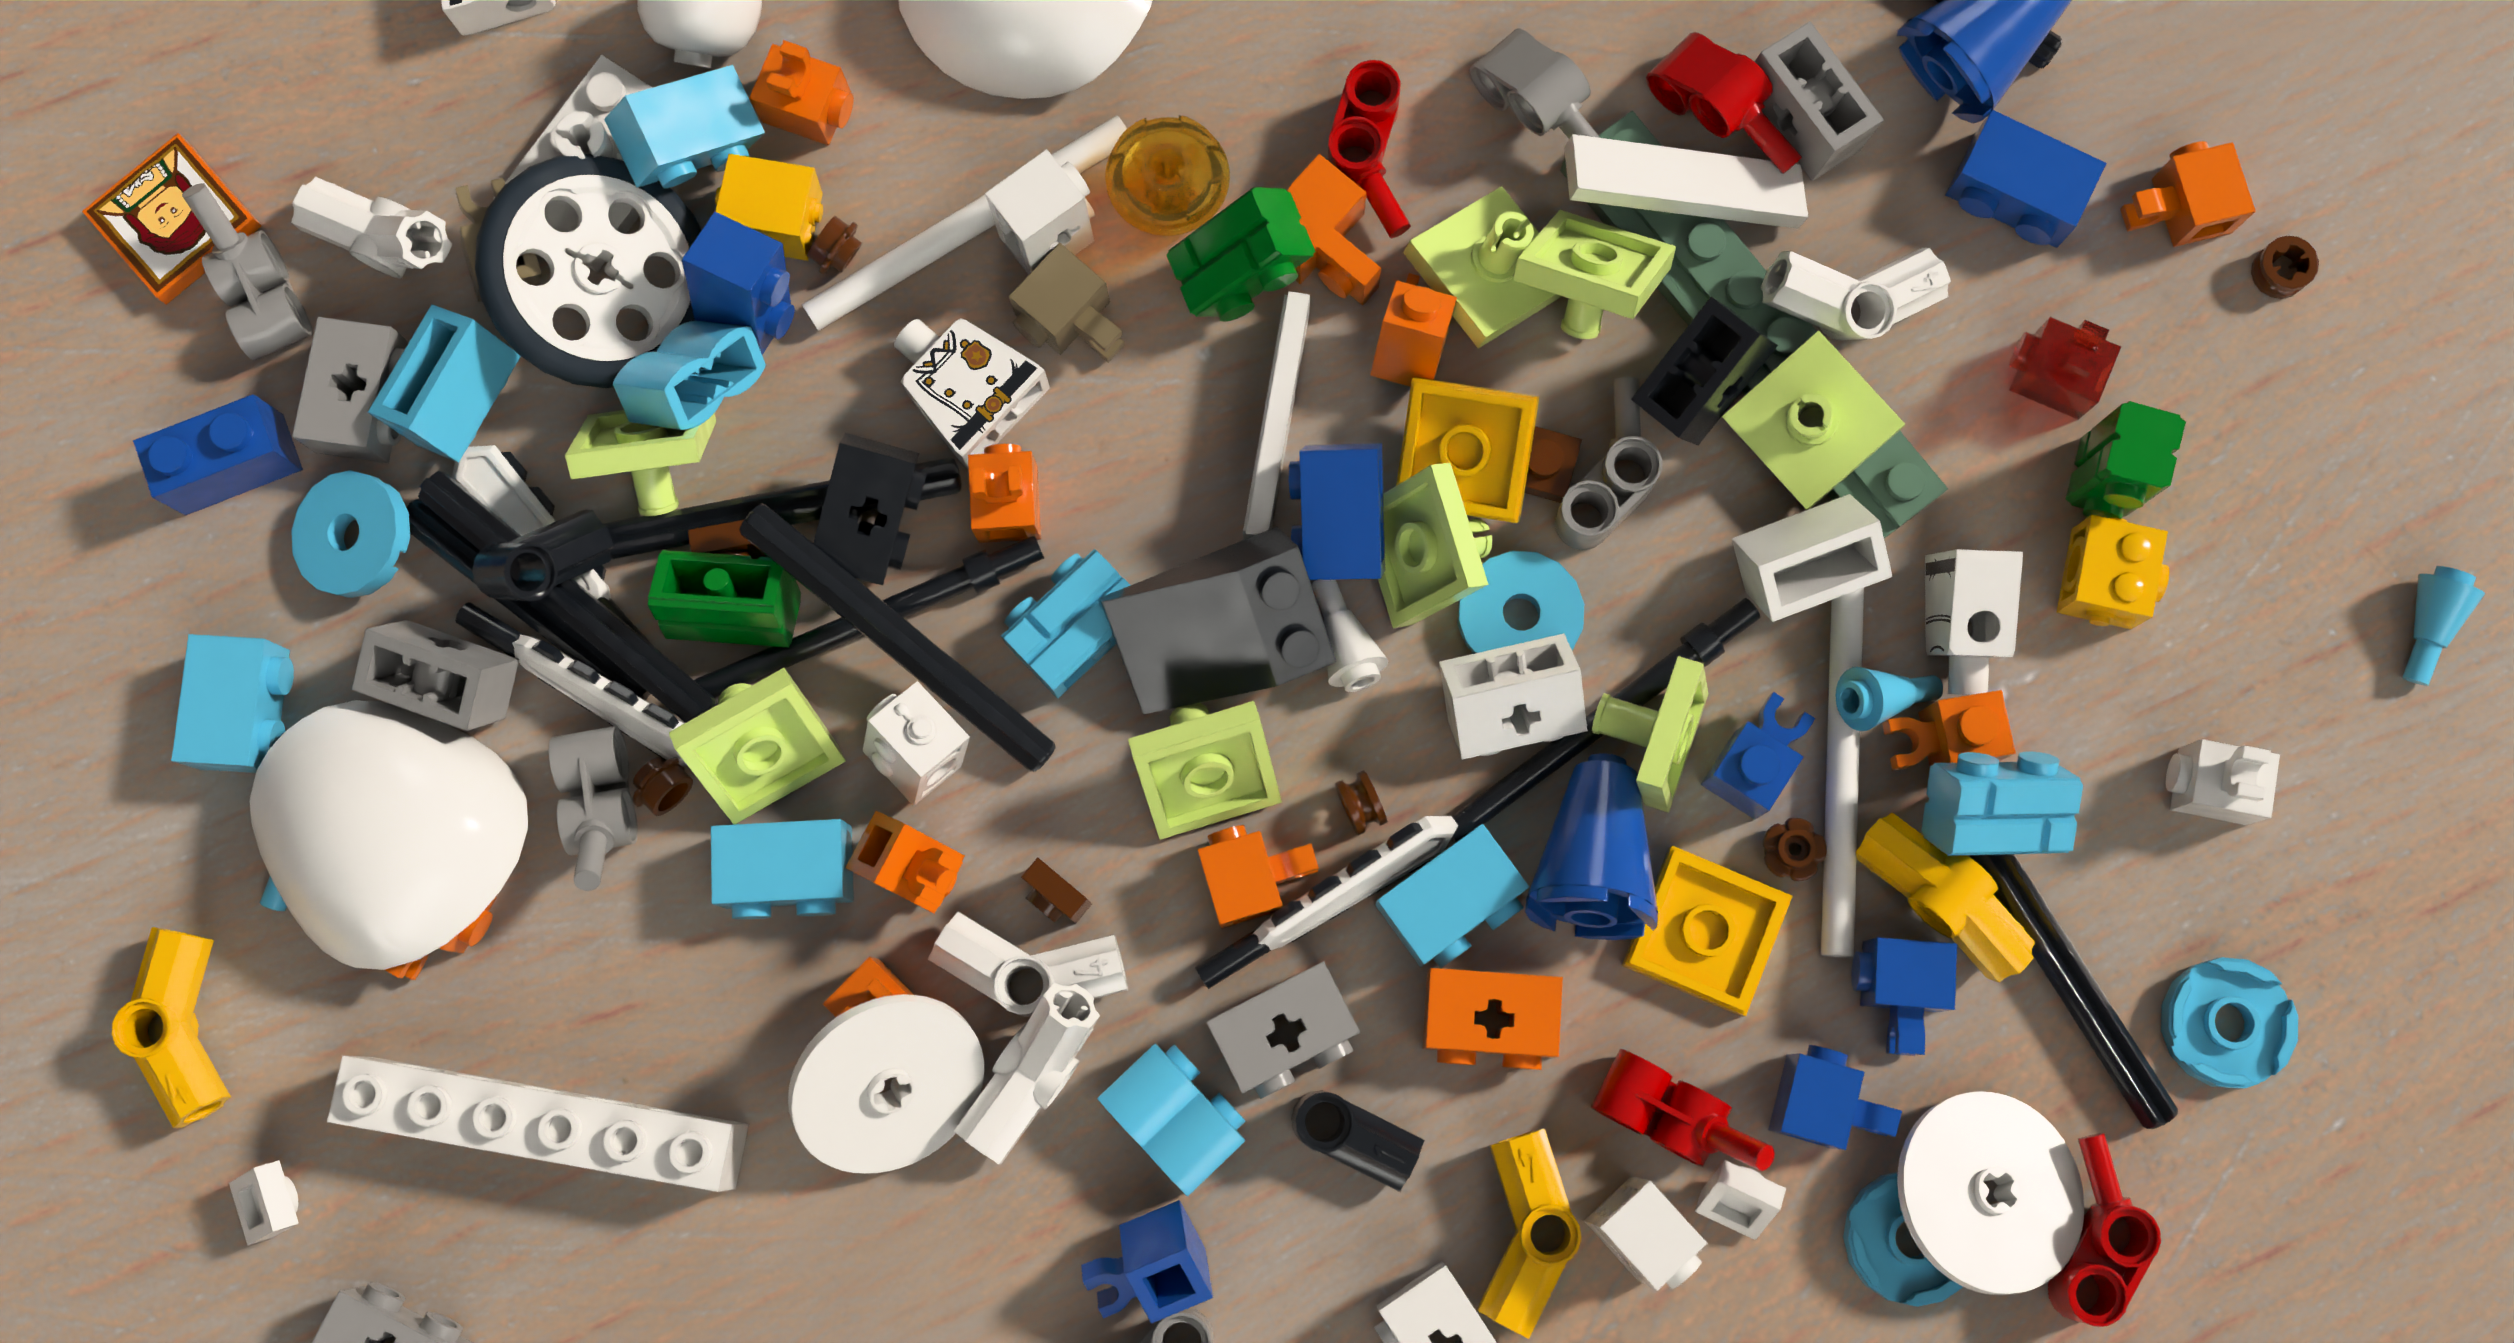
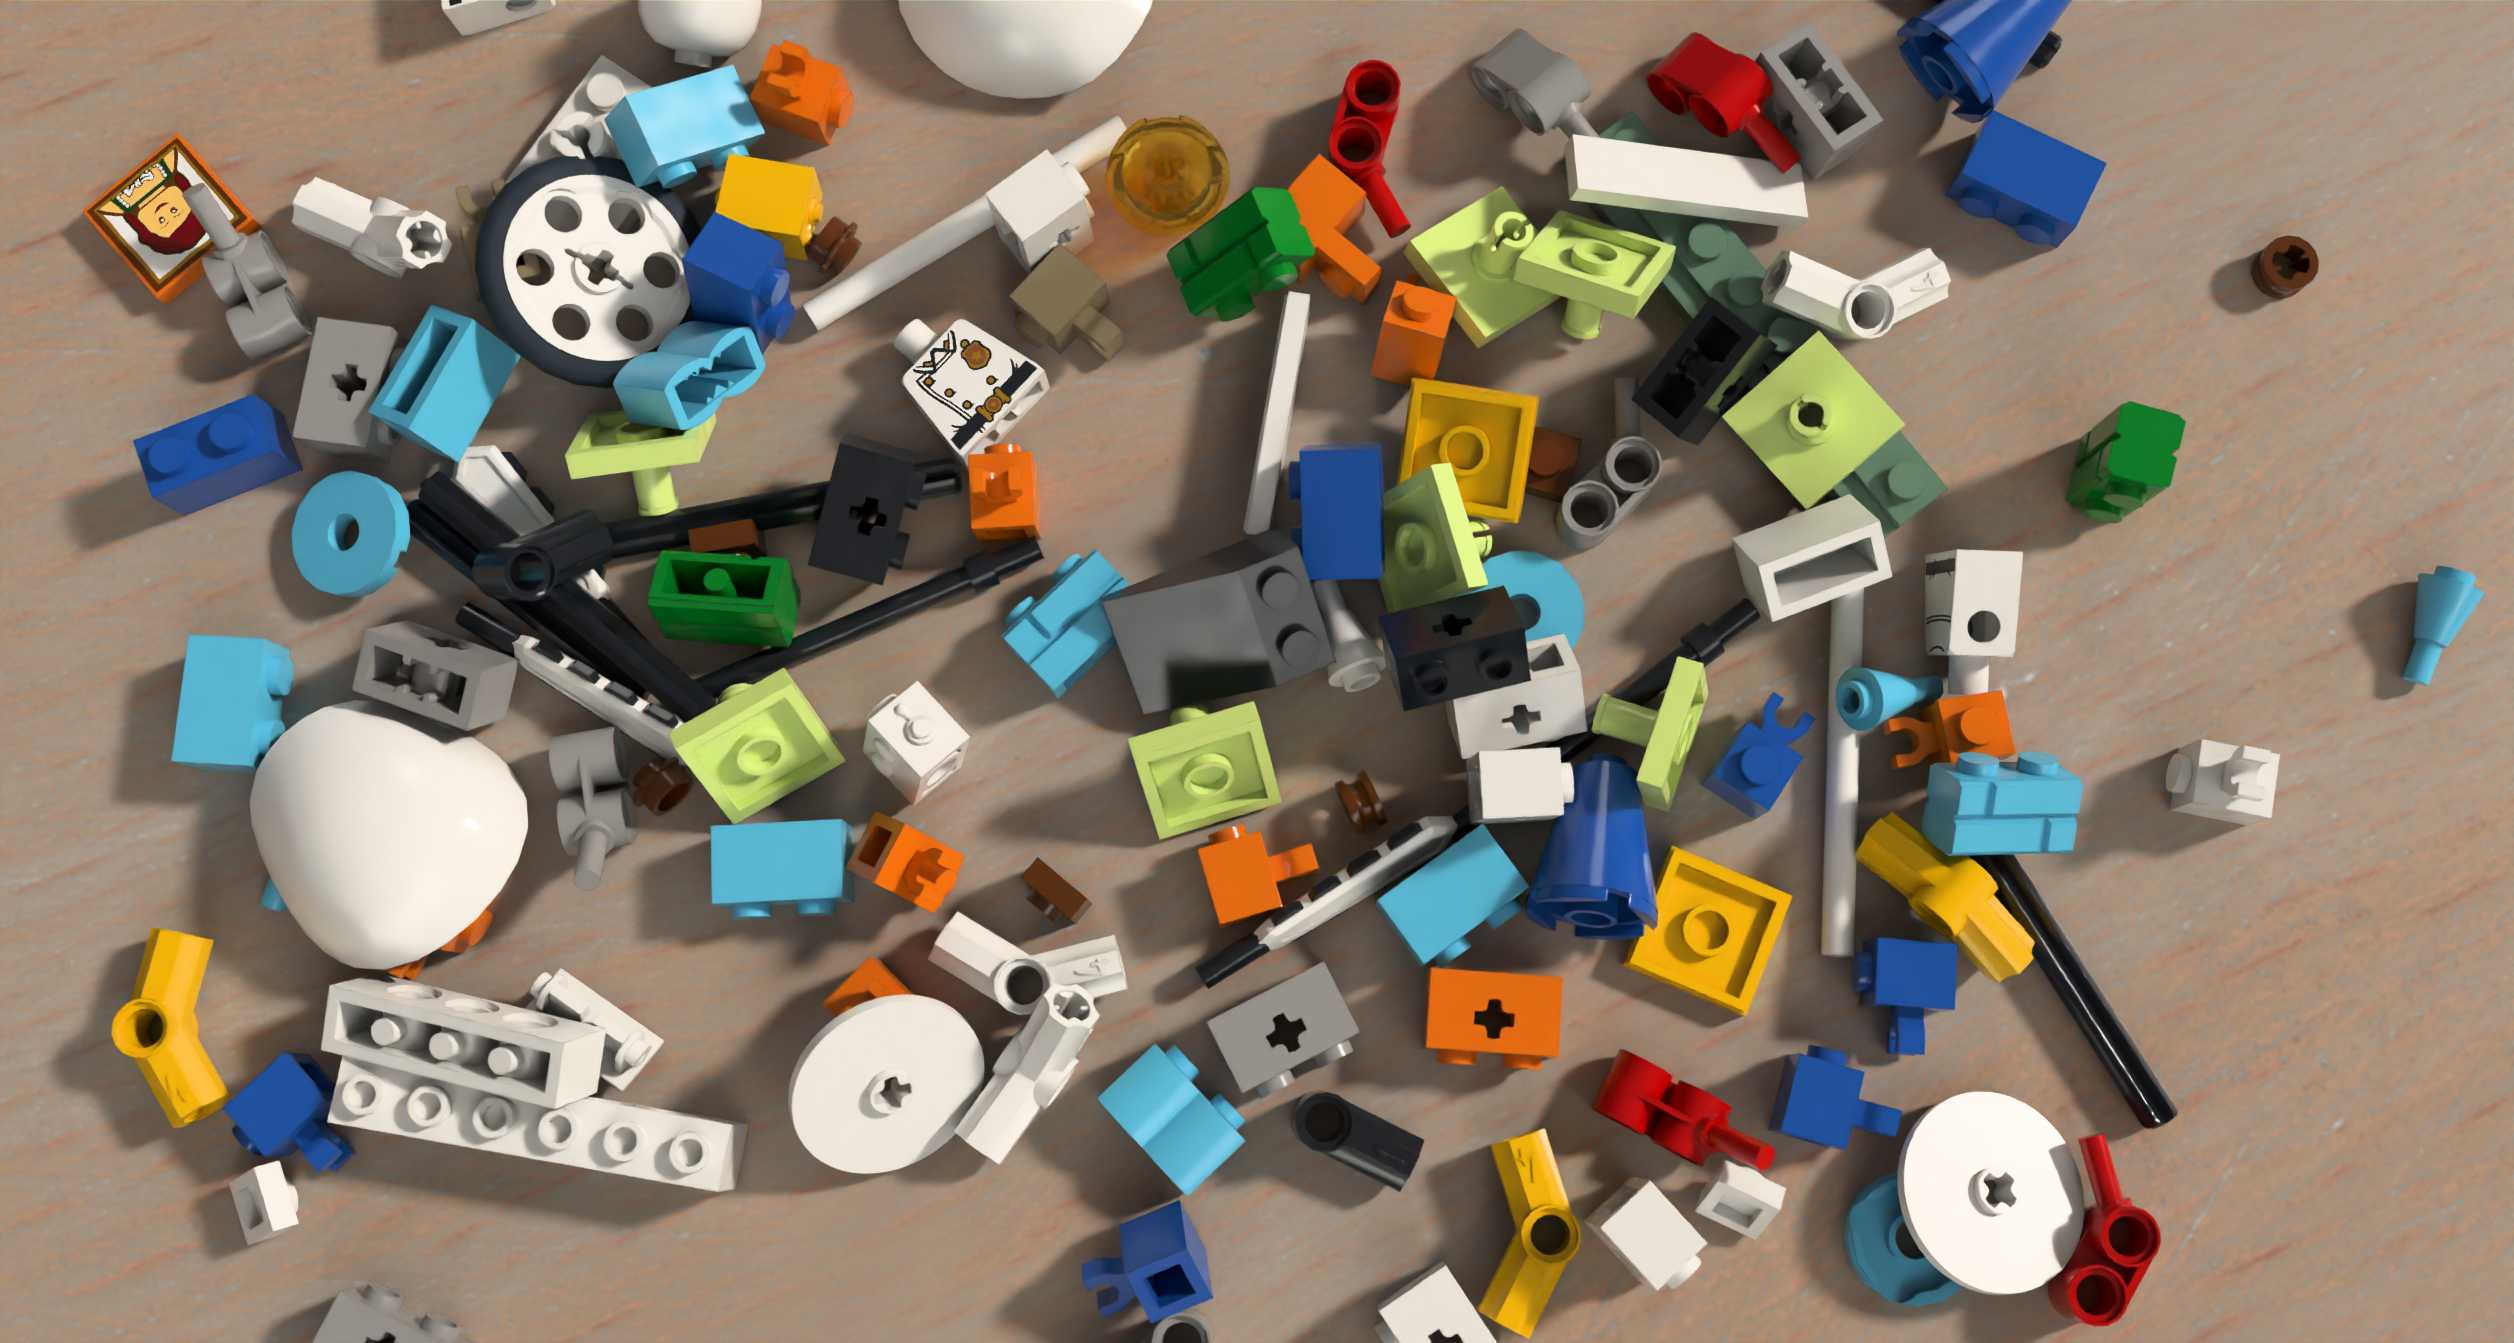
black axle [739,504,1056,772] -> none
reddish brown plate [1762,818,1827,882] -> none
clear red brick [2009,317,2121,420] -> none
yellow head [2056,514,2169,629] -> none
orange brick [2120,141,2256,247] -> none
medium azure tile [2161,957,2298,1089] -> none
none -> blue brick [223,1052,357,1172]
none -> white brick [321,973,606,1109]
none -> white hinge [525,968,664,1093]
none -> black brick [1378,585,1531,712]
none -> white brick [1466,747,1574,825]

